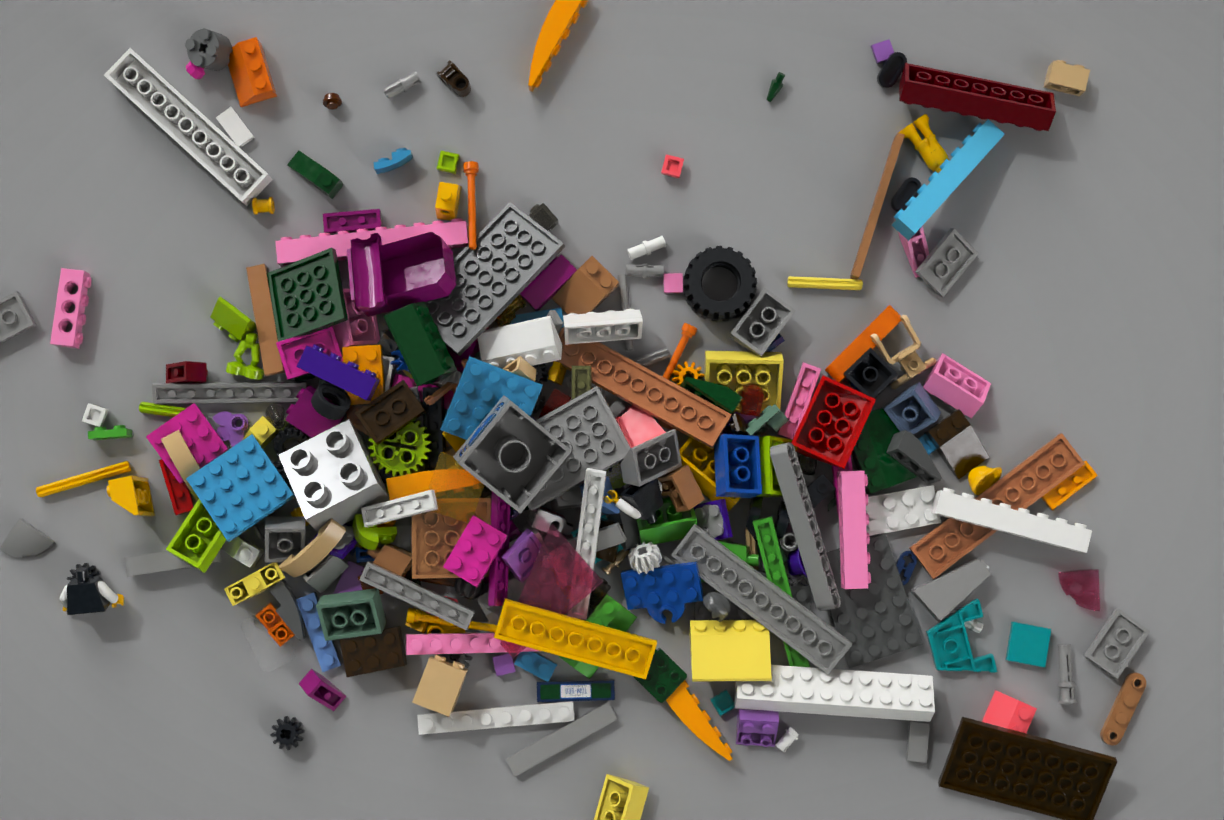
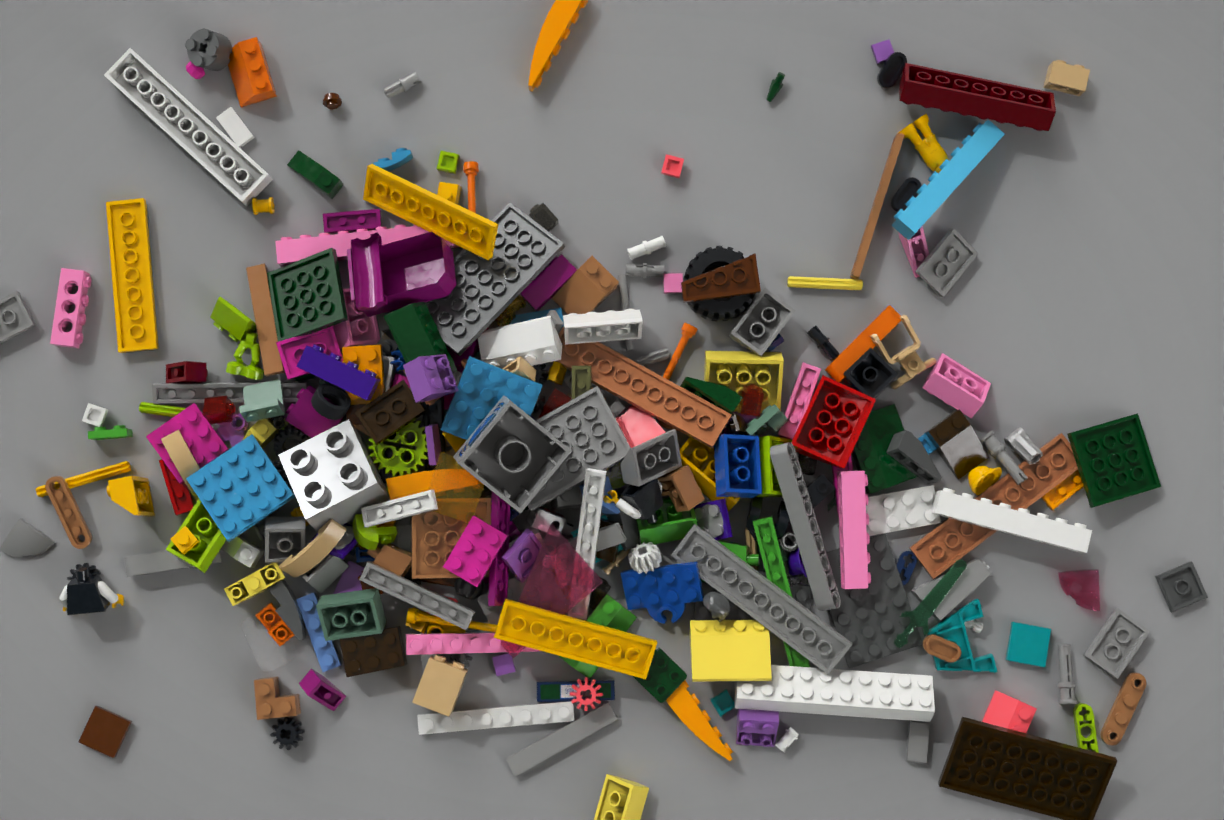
dark brown piece [436,60,471,97] -> none
dark azure plate [514,652,557,682] -> none
light orange gear [672,361,704,386] -> none
sand blue slope [883,382,941,434] -> none
none -> medium nougat plate [45,476,92,549]
none -> reddish brown tile [78,706,132,758]
none -> yellow plate [106,198,159,353]
none -> yellow plate [170,526,200,555]
none -> clear red brick [203,395,235,424]
none -> sand green bracket [239,380,285,423]
none -> medium nougat brick [254,677,301,720]
none -> yellow plate [363,164,498,260]
none -> medium lavender slope [403,354,458,403]
none -> medium lavender tile [425,424,443,465]
none -> coral gear [570,677,603,711]
none -> reddish brown wing [681,253,761,303]
none -> black axle [807,326,839,360]
none -> clear green sword [894,559,967,648]
none -> medium nougat tile [923,634,961,662]
none -> light grey pin [980,431,1028,485]
none -> light grey piece [1004,427,1043,465]
none -> dark green plate [1067,413,1161,508]
none -> lime beam [1073,703,1099,753]
none -> dark grey tile [1155,561,1208,612]

